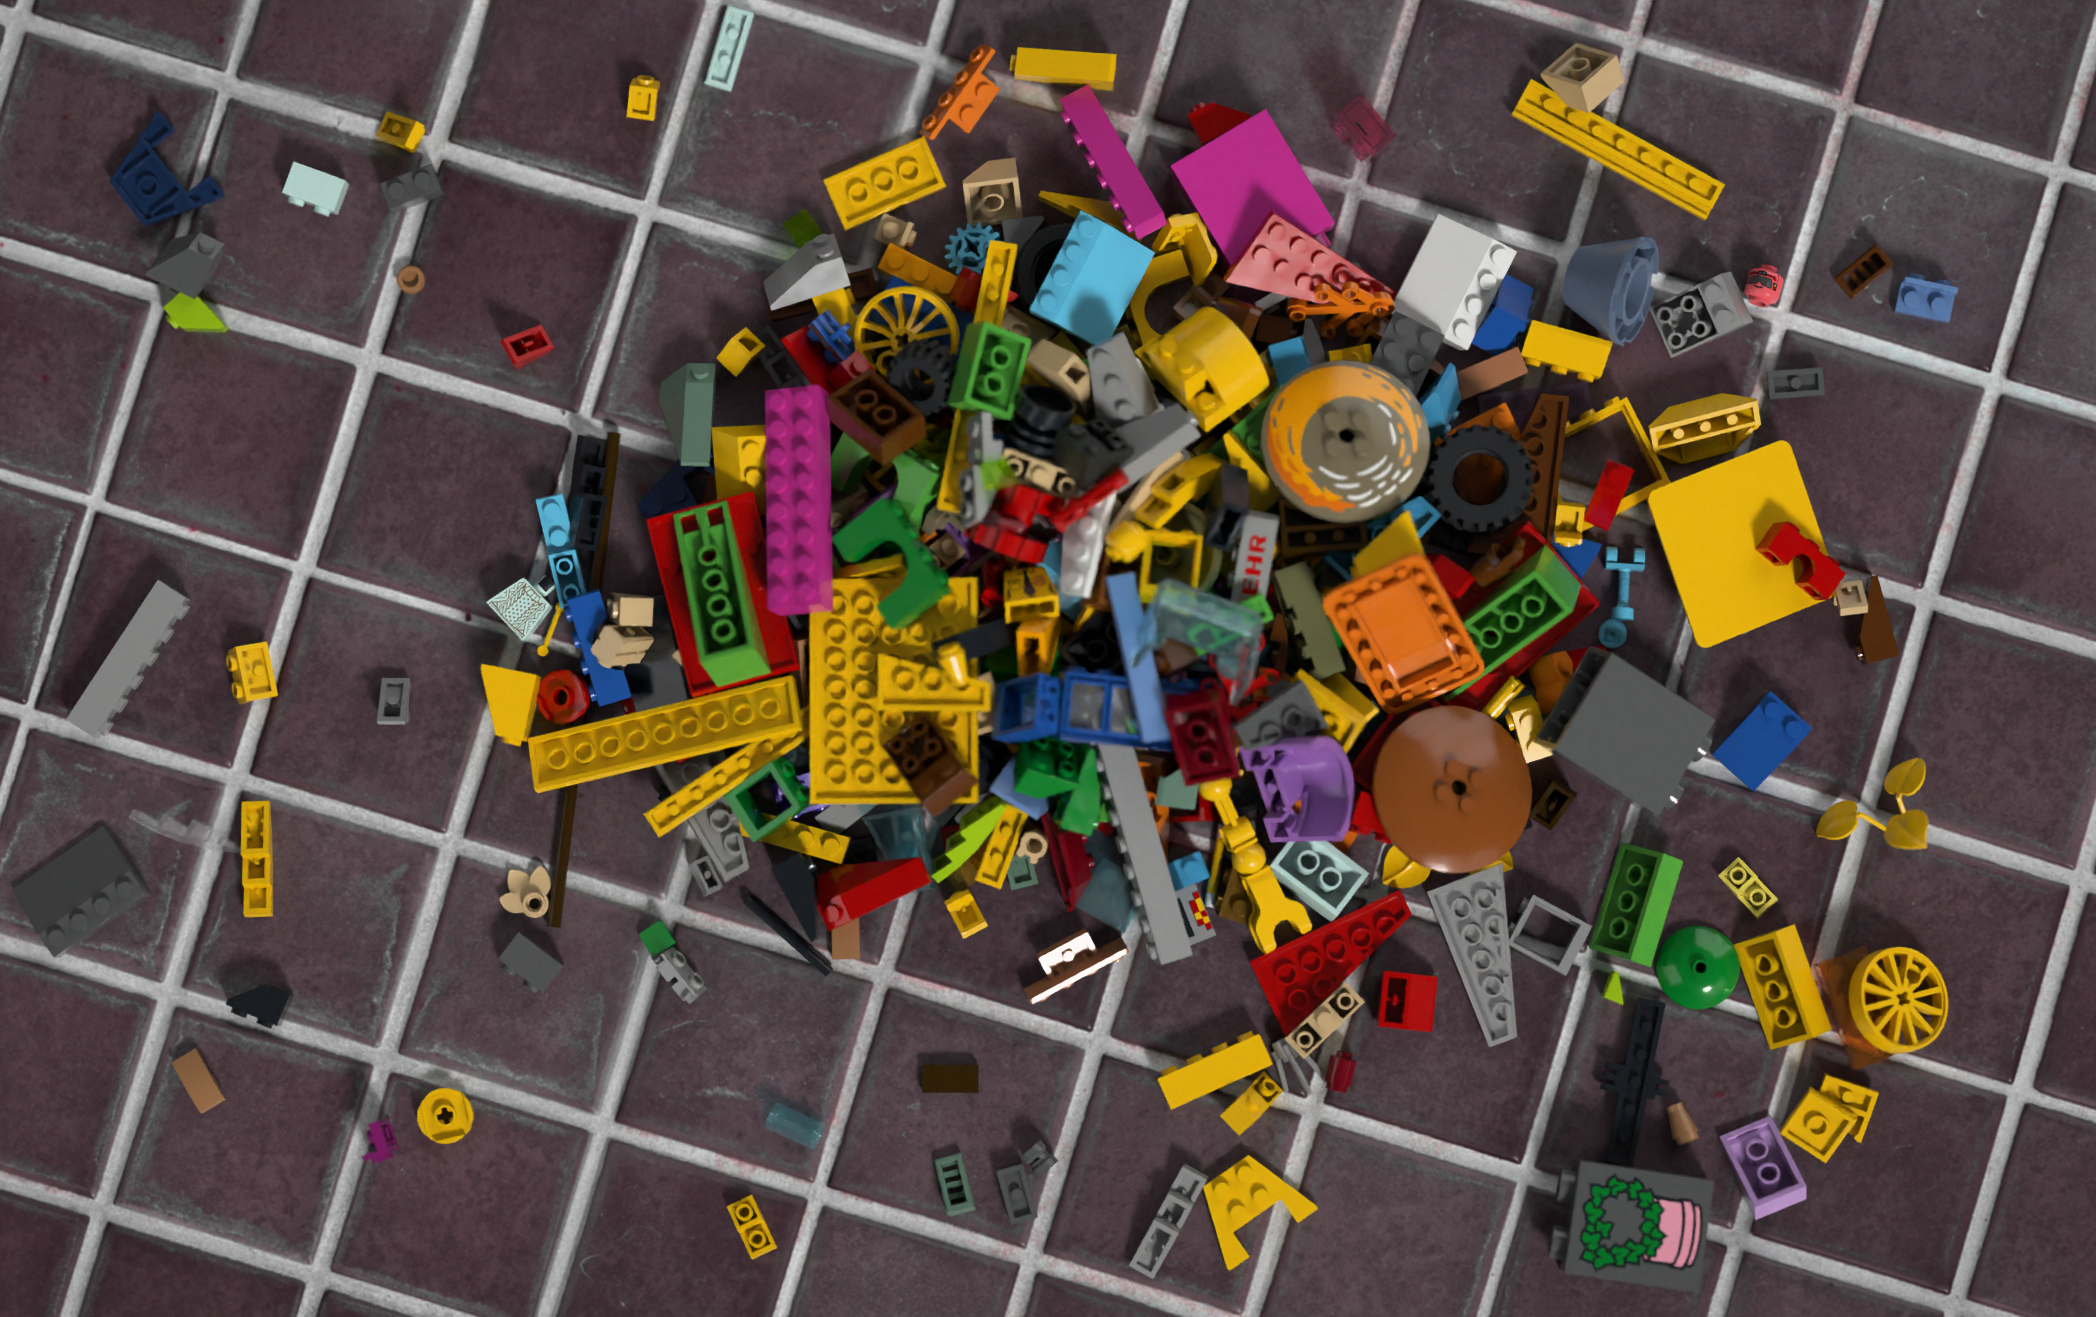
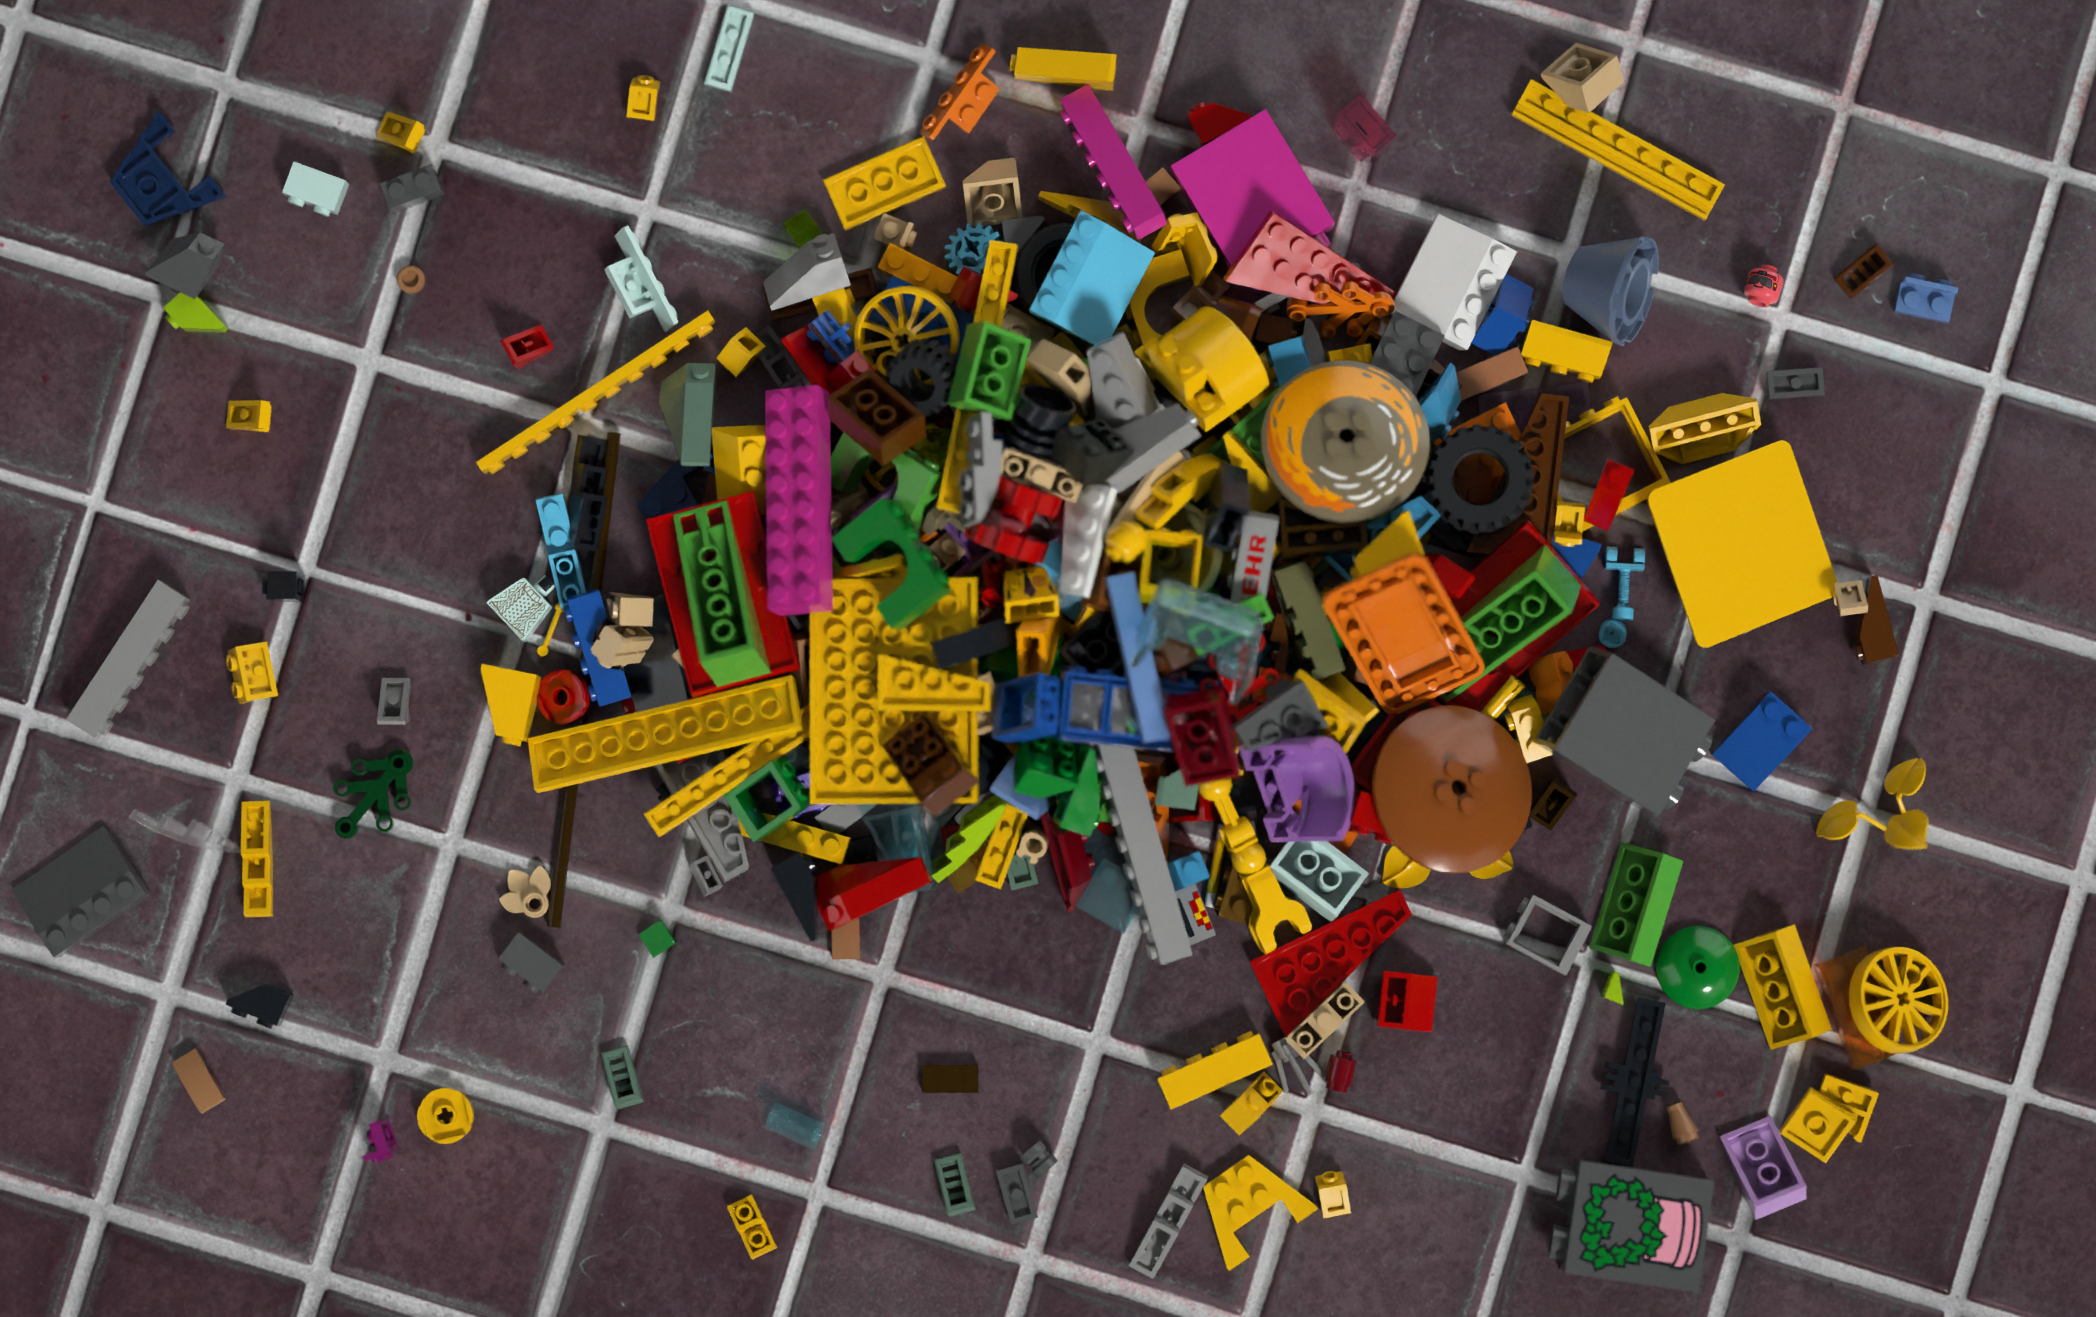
light grey hinge [654,947,708,1004] -> none
black bar [743,895,833,976] -> none
yellow cone [937,642,969,687] -> none
yellow bracket [944,889,988,939] -> none
clear neon green slope [979,459,1018,491] -> none
nougat bracket [1024,928,1129,1004] -> none
red pin [1048,468,1130,533] -> none
light grey wing [1427,863,1517,1048] -> none
reddish brown piece [1470,534,1525,589] -> none
light grey slope [1649,272,1753,358] -> none
light yellow slope [1718,857,1778,919] -> none
red arch [1756,521,1846,601] -> none
none -> yellow slope [226,400,272,432]
none -> black slope [262,571,305,603]
none -> dark green plant [333,749,413,839]
none -> yellow plate [476,311,716,474]
none -> sand green slope [601,1045,644,1109]
none -> light aqua bracket [604,225,678,332]
none -> medium nougat brick [1146,167,1181,208]
none -> yellow bracket [1315,1171,1351,1218]

